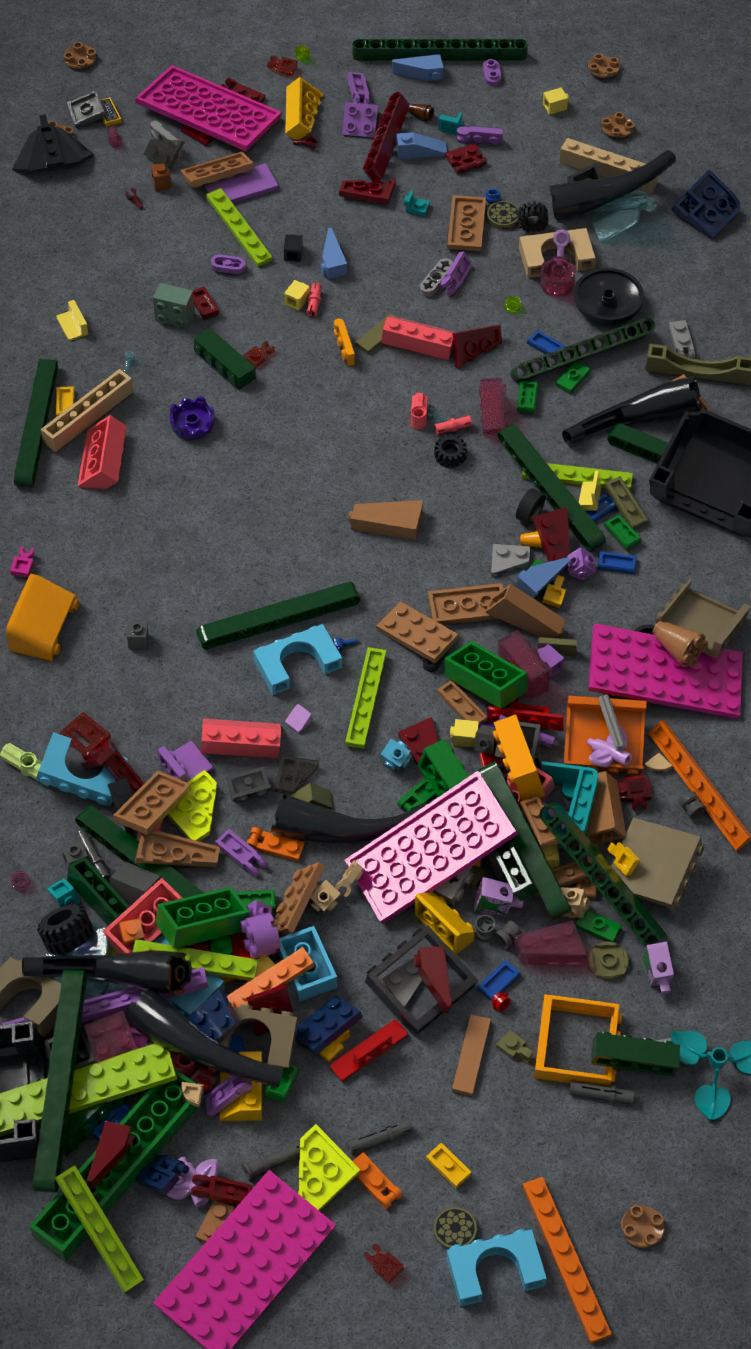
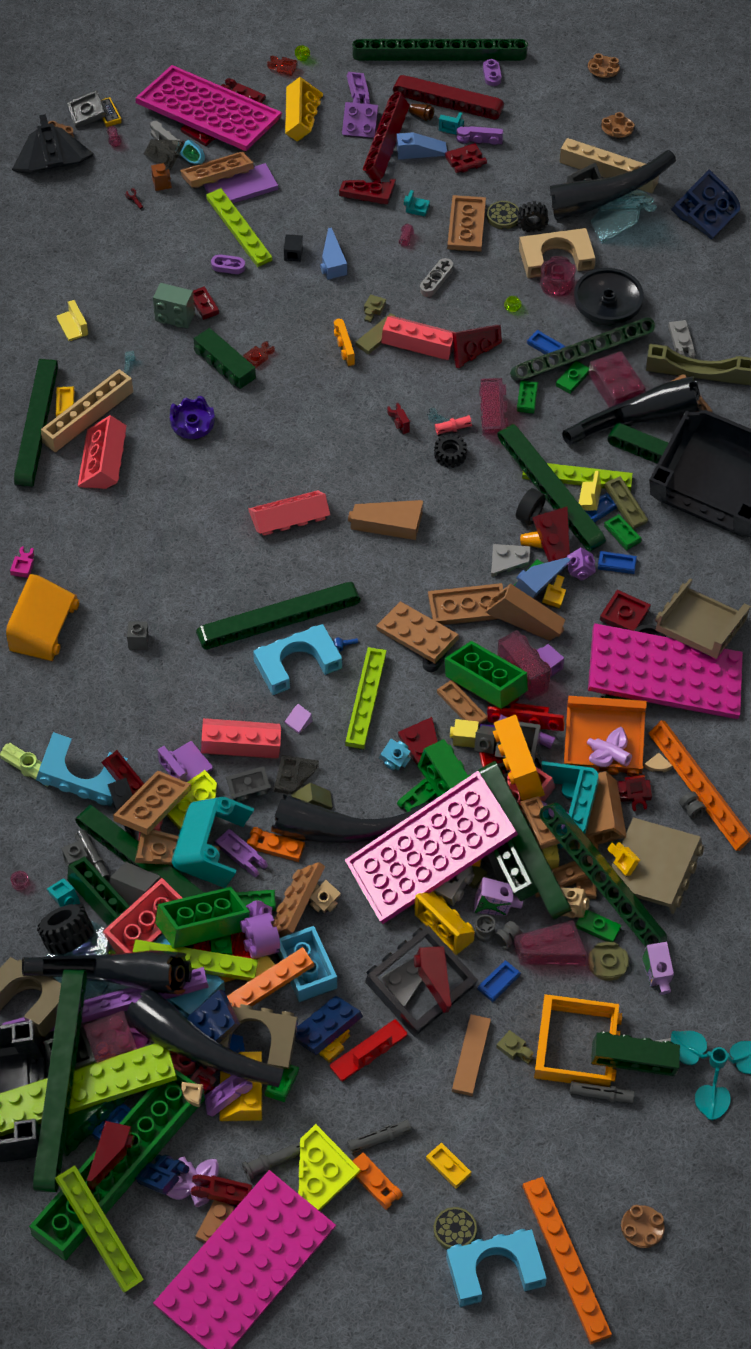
clear red plate [59,712,111,757] -> none
medium nougat dish [64,42,96,69] -> none
dark red wing [81,738,114,769] -> none
orange plate [119,918,144,944] -> none
dark red plate [246,984,293,1035] -> none
light yellow brick [284,280,310,311] -> none
dark red hand [293,136,317,149] -> none
coral pin [306,283,322,317] -> none
tan plate [335,860,363,897] -> none
clear red plate [365,1244,404,1284] -> none
medium blue slope [392,54,444,81] -> none
coral piece [411,393,428,430] -> none
medium lavender hinge [440,251,473,296] -> none
blue plate [485,189,501,204] -> none
red plate [492,992,511,1012] -> none
olive tile [538,637,577,656] -> none
light yellow brick [543,87,569,115] -> none
lavender plate [553,229,570,264] -> none
light grey axle [599,695,625,750] -> none
medium nougat cone [653,621,708,668] -> none
none -> teal windscreen [171,797,254,888]
none -> rock [180,140,205,165]
none -> coral slope [248,490,330,535]
none -> olive plate [364,295,386,322]
none -> dark red plate [387,403,410,434]
none -> dark red beam [393,75,504,120]
none -> clear pink pin [399,224,414,246]
none -> clear pink brick [588,351,646,408]
none -> dark red plate [600,590,651,631]

